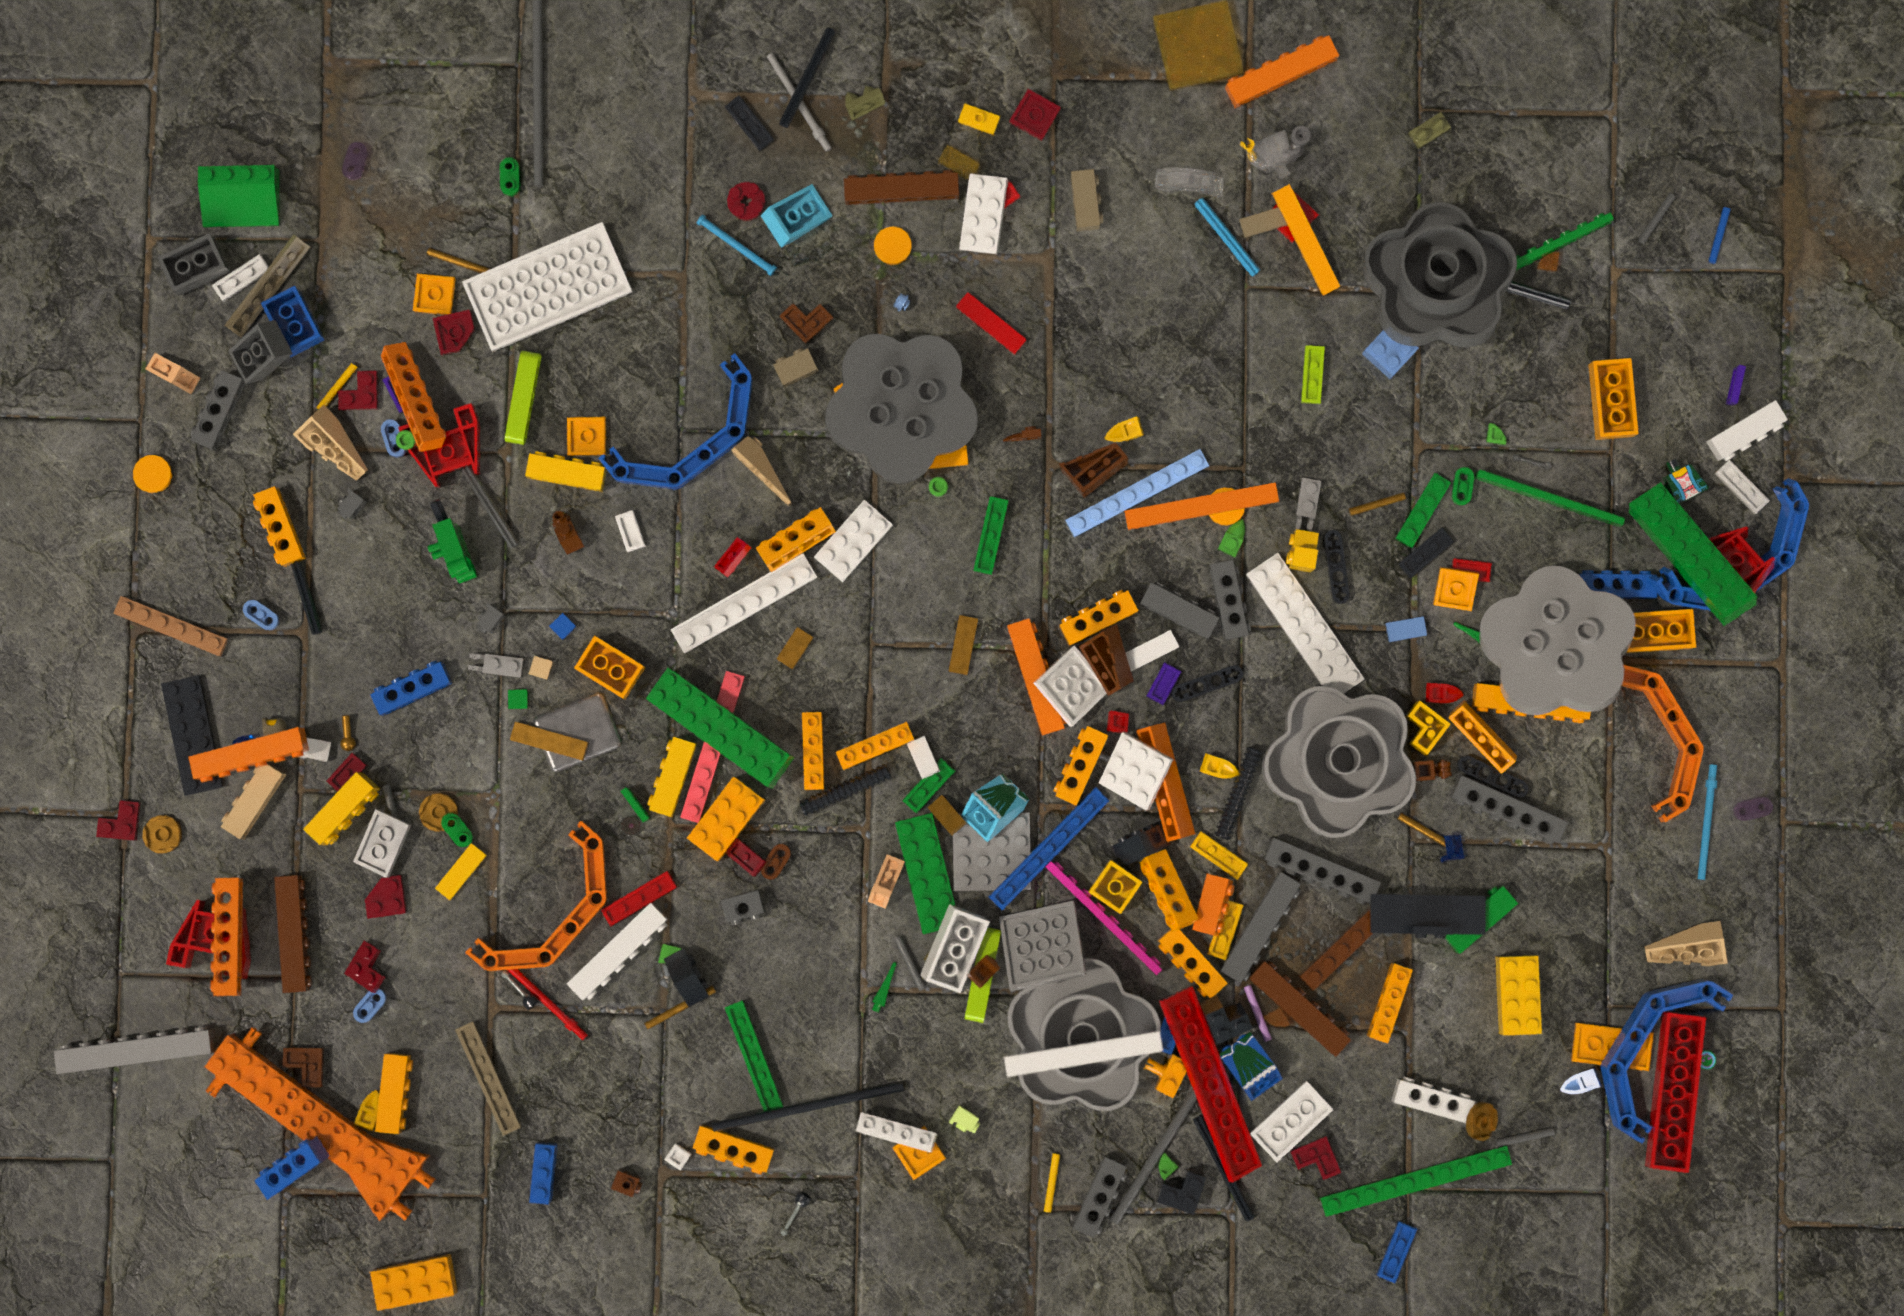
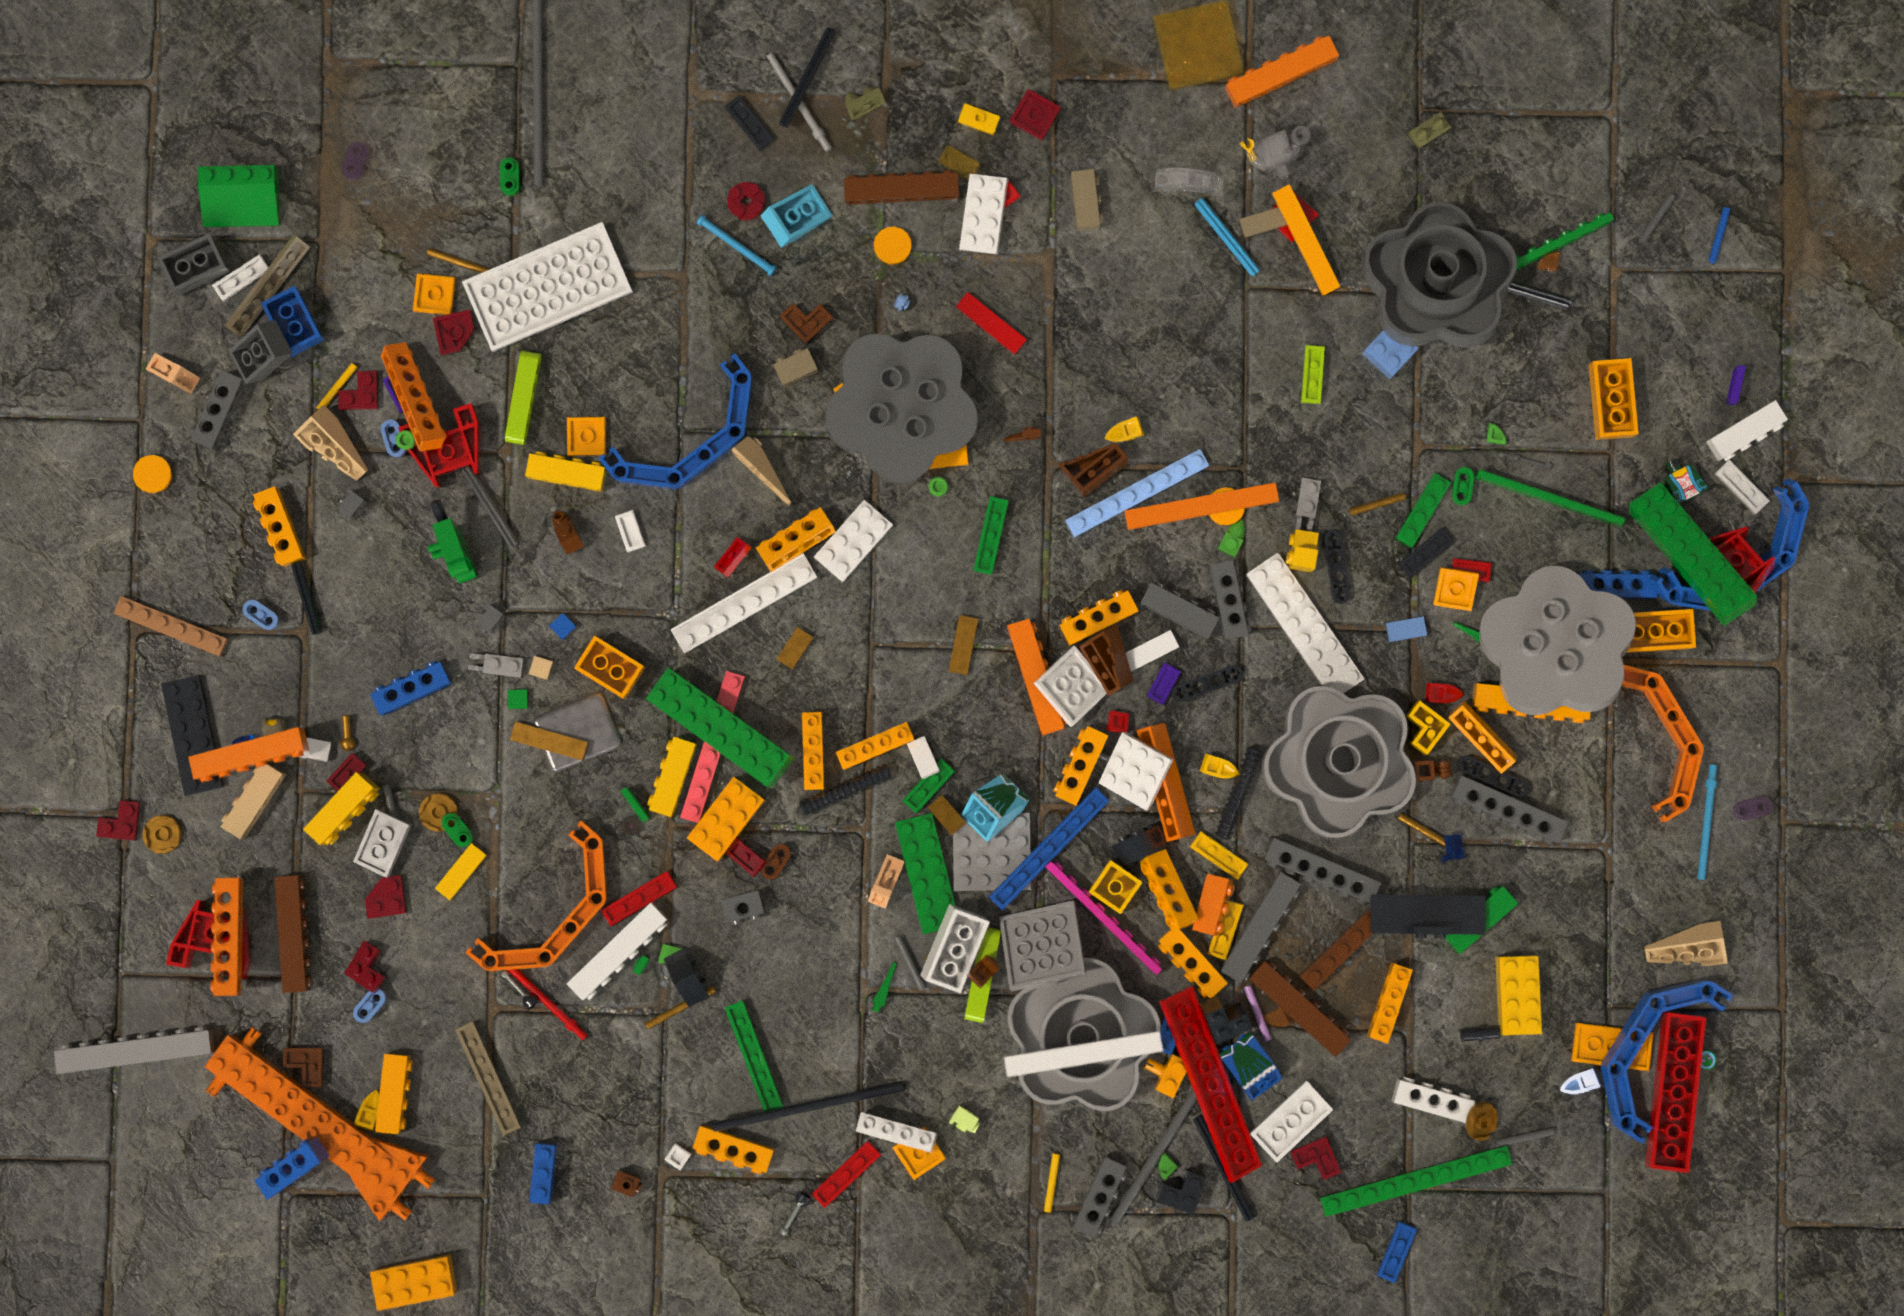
none -> green tile [633,954,650,975]
none -> red tile [812,1140,881,1208]
none -> black pin [1460,1026,1500,1042]

